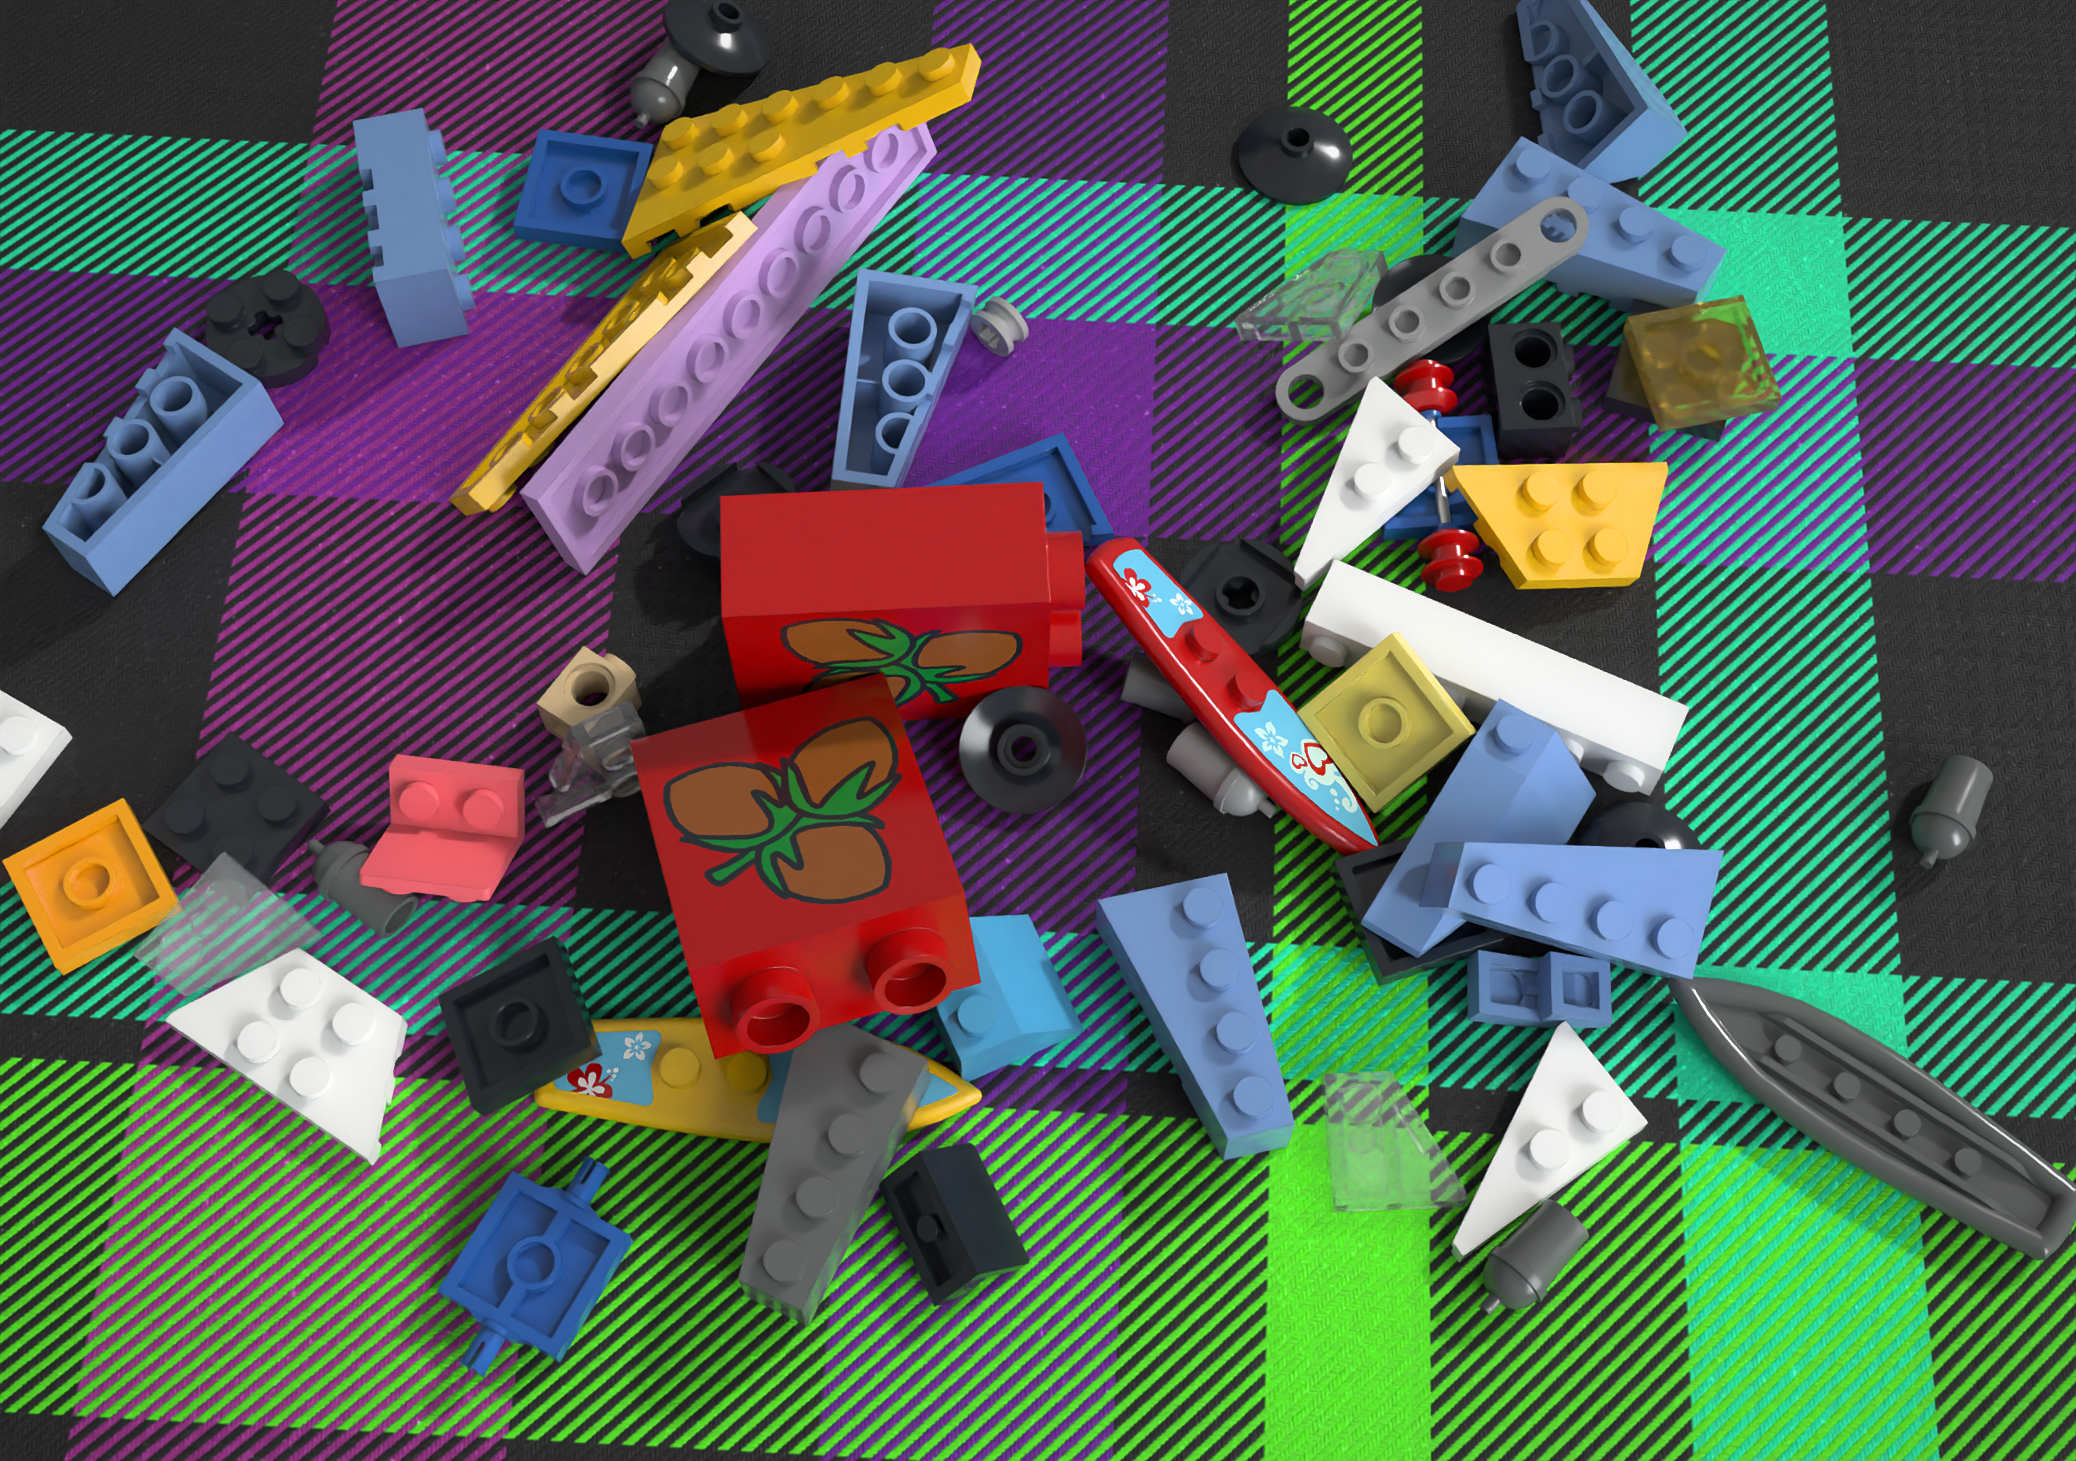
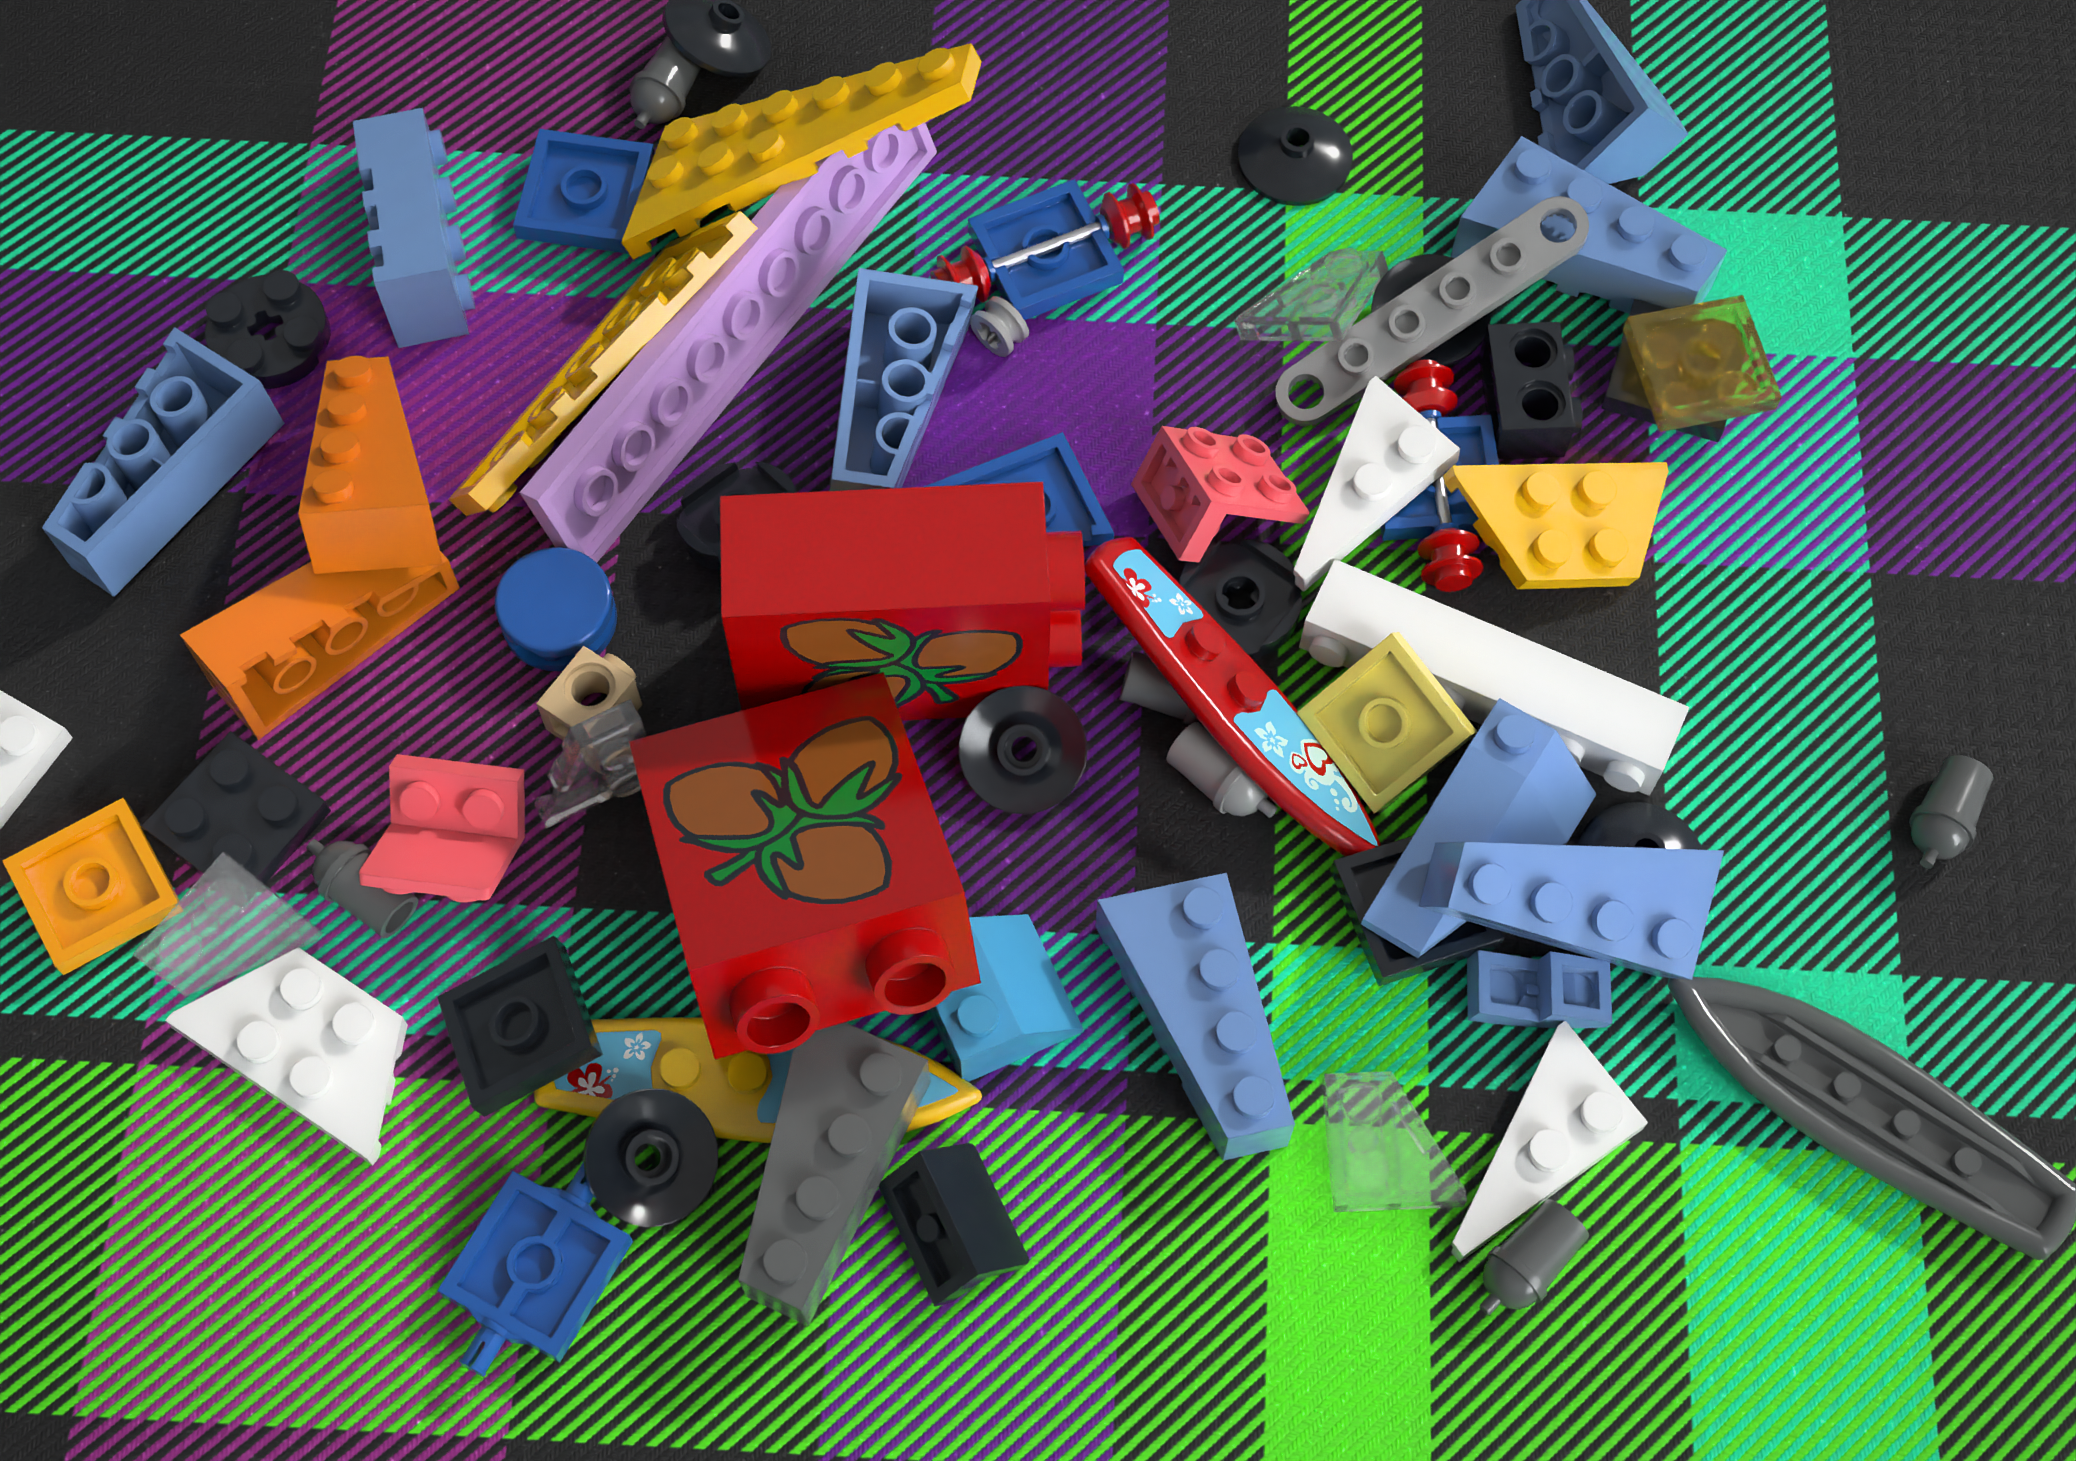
none -> orange wedge [180,551,460,740]
none -> orange wedge [298,356,443,574]
none -> blue head [494,547,617,671]
none -> black dish [583,1088,718,1227]
none -> blue plate [930,179,1160,320]
none -> coral bracket [1131,426,1310,563]

